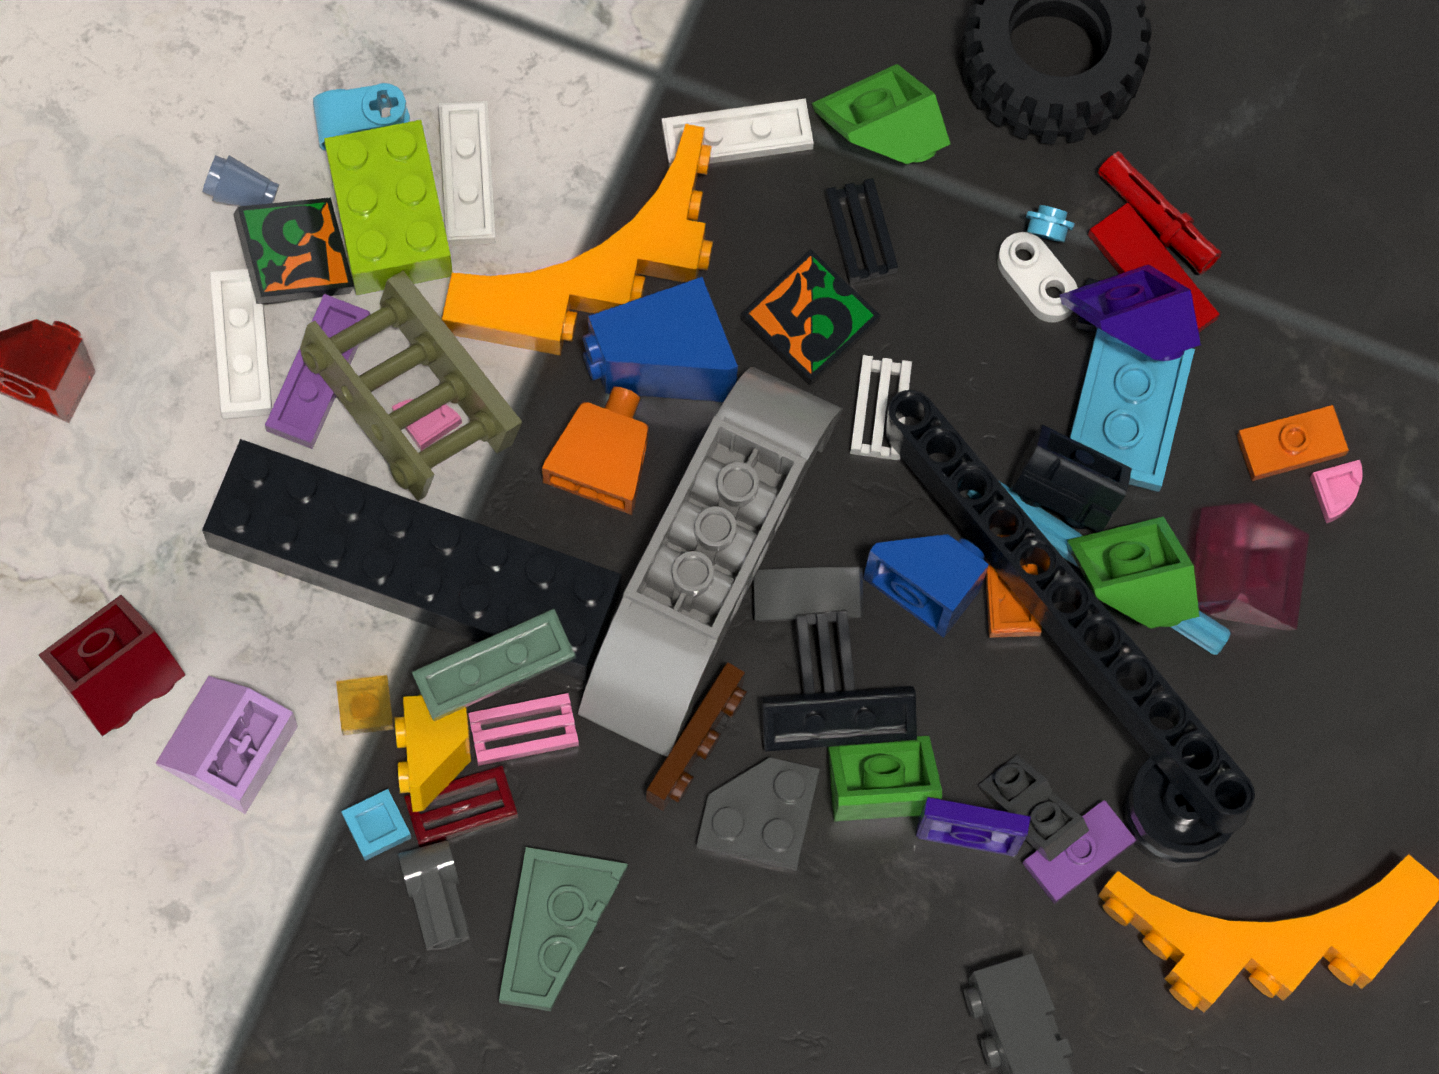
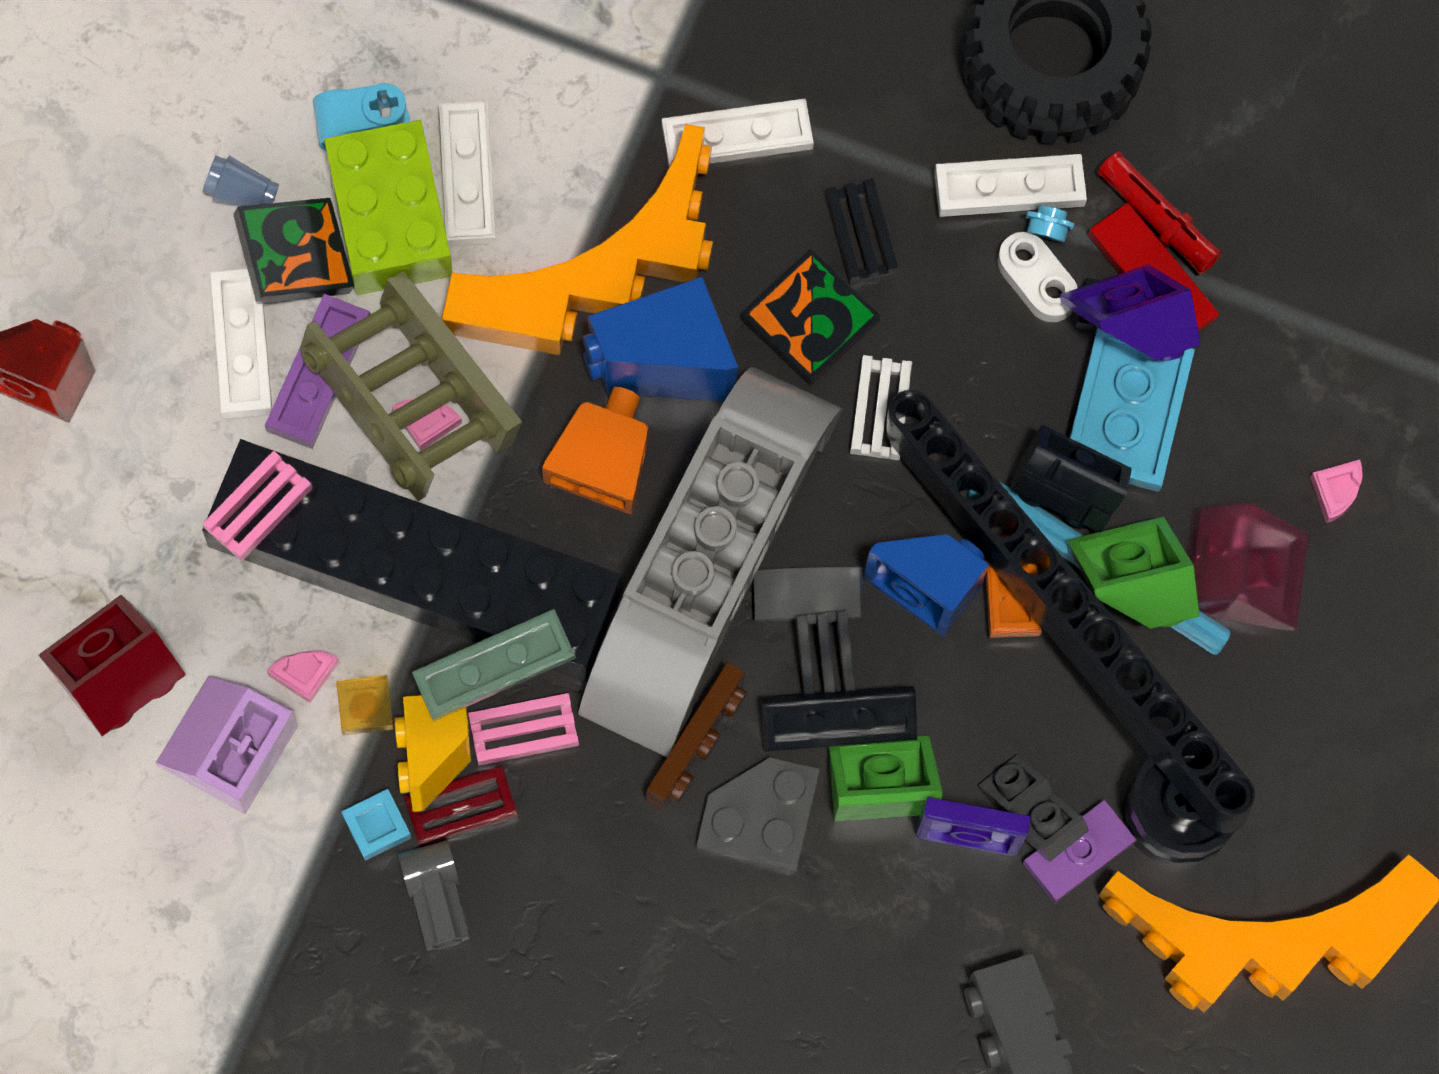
sand green wing [499,847,628,1011] -> none
bright green slope [812,64,950,164] -> none
orange plate [1237,405,1349,481] -> none
none -> bright pink tile [203,451,313,561]
none -> bright pink tile [267,651,339,703]
none -> white plate [934,154,1087,217]

